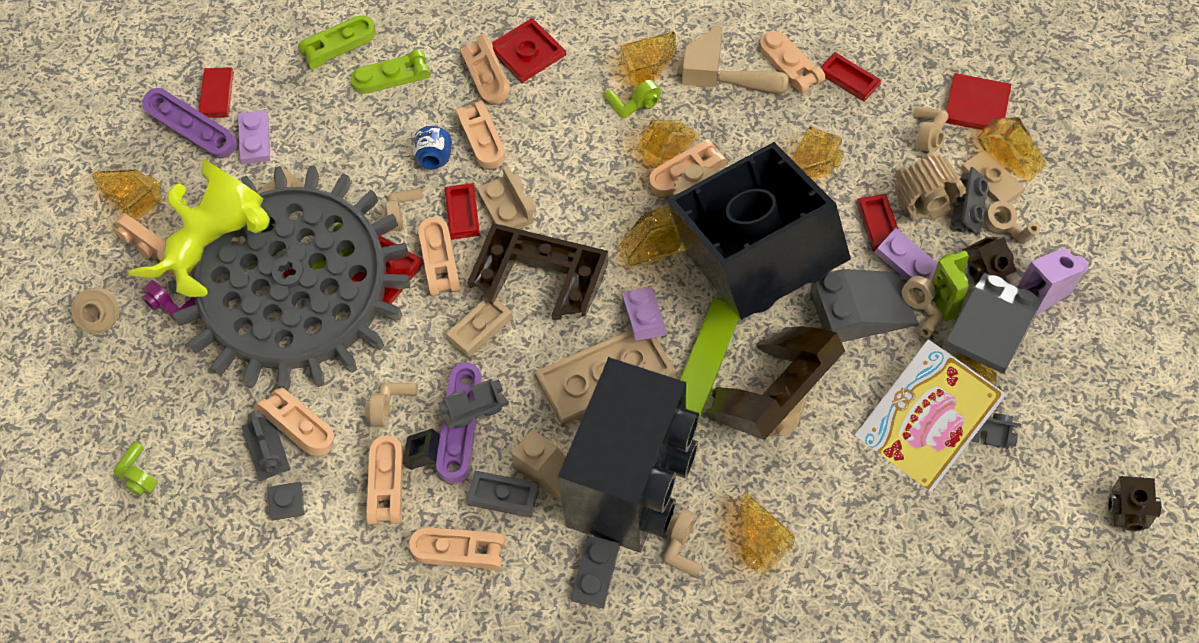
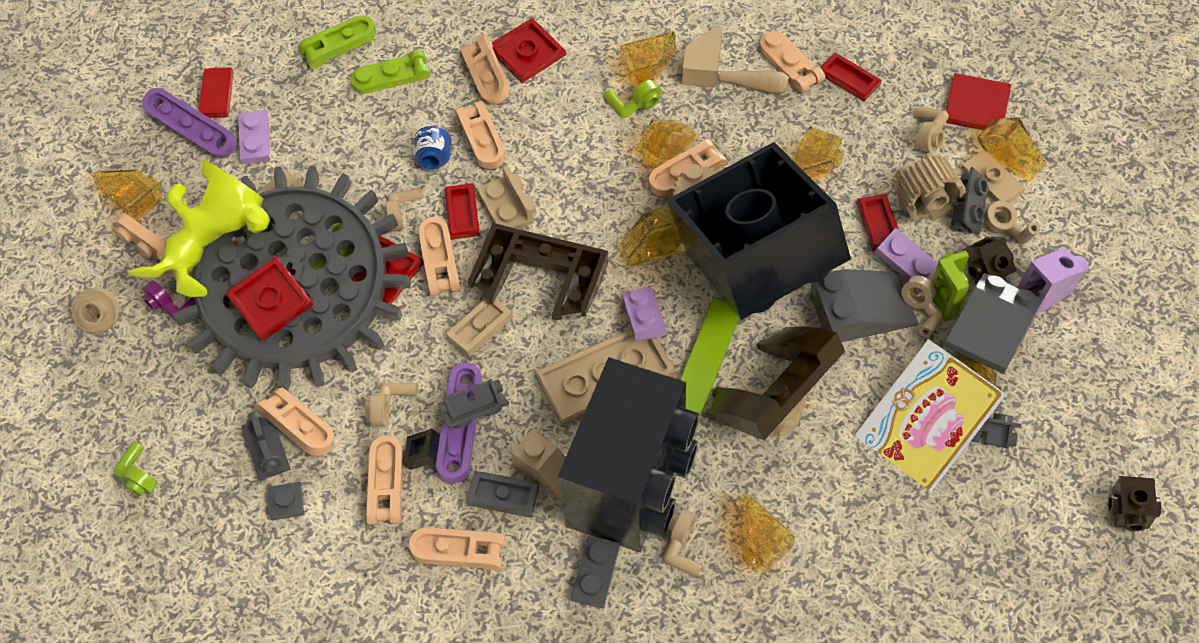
none -> red tile [225,256,314,342]

